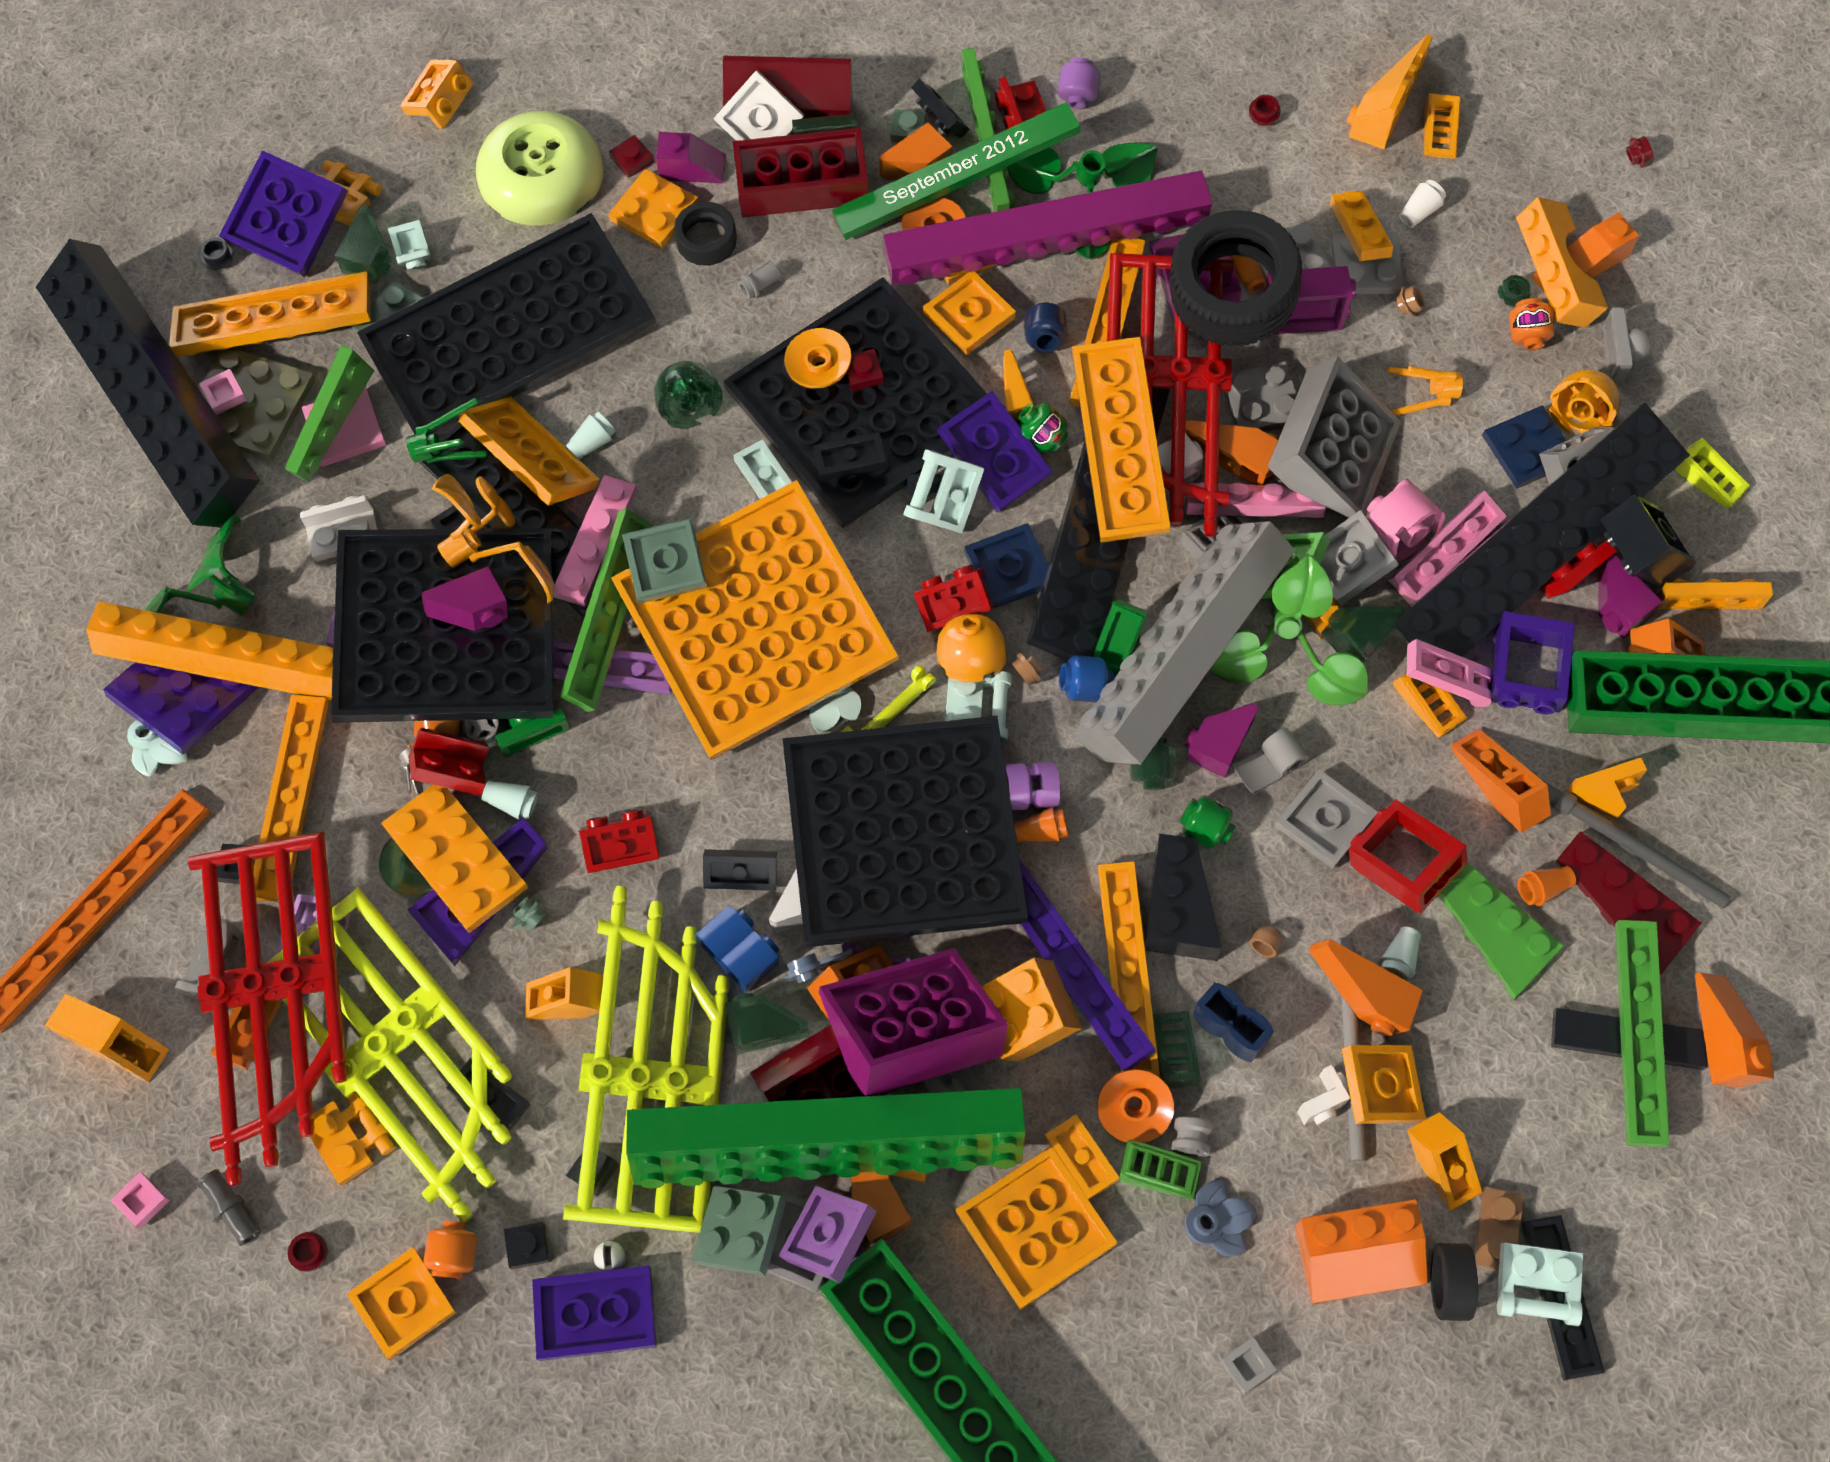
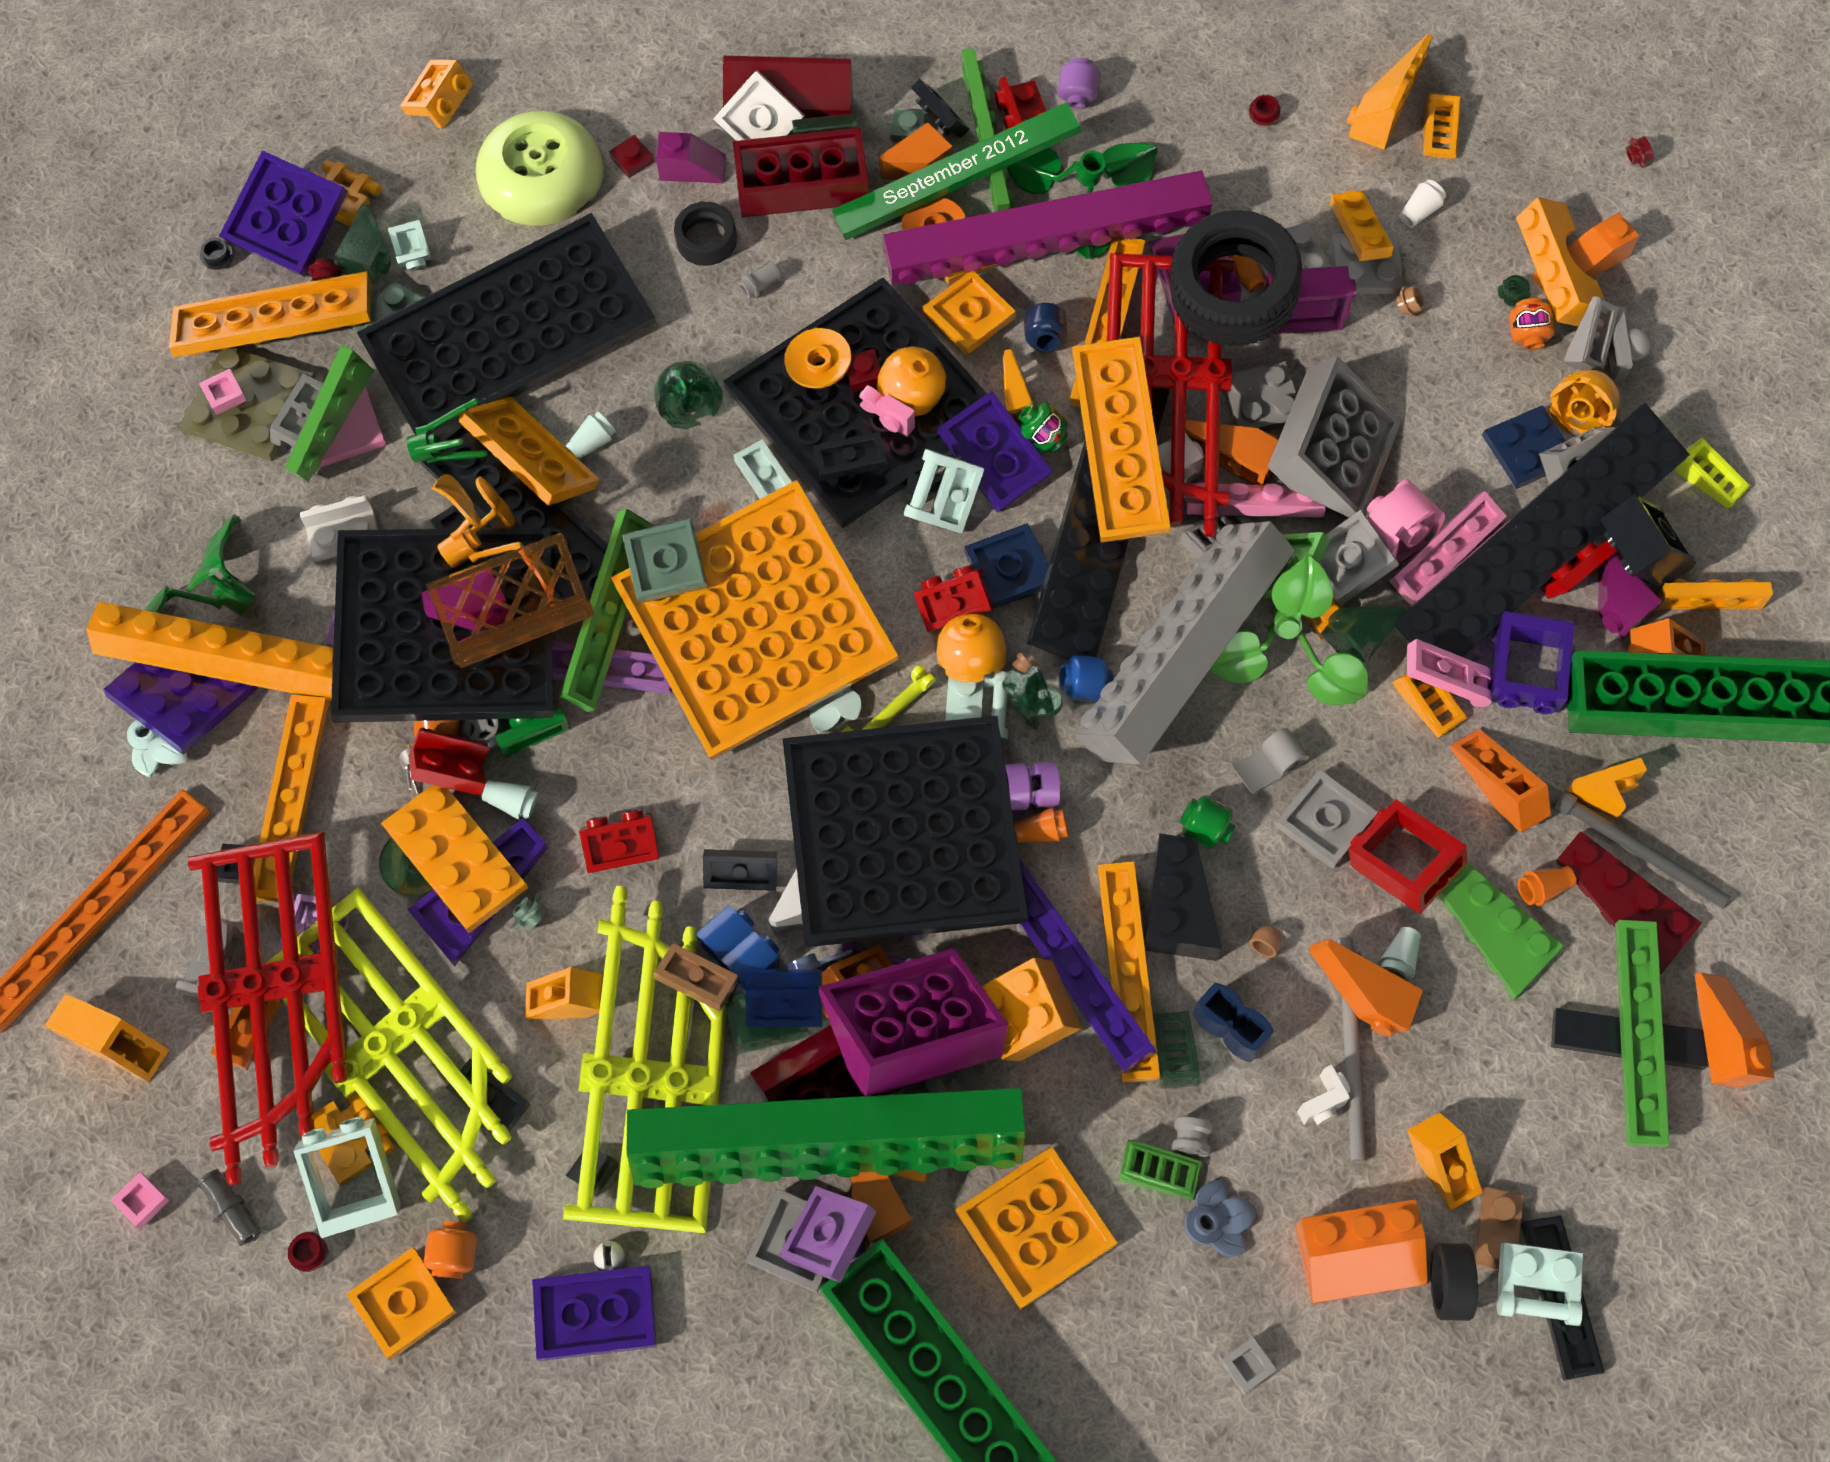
black brick [36,239,260,528] -> none
black plate [504,1222,549,1270] -> none
bright pink plate [554,475,638,607] -> none
light orange plate [608,169,699,249] -> none
sand green plate [692,1186,787,1276] -> none
light orange plate [1044,1114,1120,1200] -> none
green tile [1093,598,1149,675] -> none
orange dish [1097,1069,1174,1143] -> none
clear green head [1130,738,1177,790] -> none
magenta slope [1184,704,1259,778] -> none
light orange plate [1342,1045,1426,1124] -> none
light orange plant [1387,366,1463,416] -> none
none -> light grey hinge [270,373,323,451]
none -> light aqua window [293,1117,401,1238]
none -> dark red plate [308,259,342,281]
none -> clear orange fence [426,533,595,668]
none -> medium nougat plate [654,943,738,1012]
none -> clear blue plate [745,970,823,1027]
none -> bright pink plate [859,386,915,437]
none -> light orange cylinder [877,346,946,417]
none -> clear green hips [1002,665,1063,730]
none -> light grey slope [1564,296,1619,372]

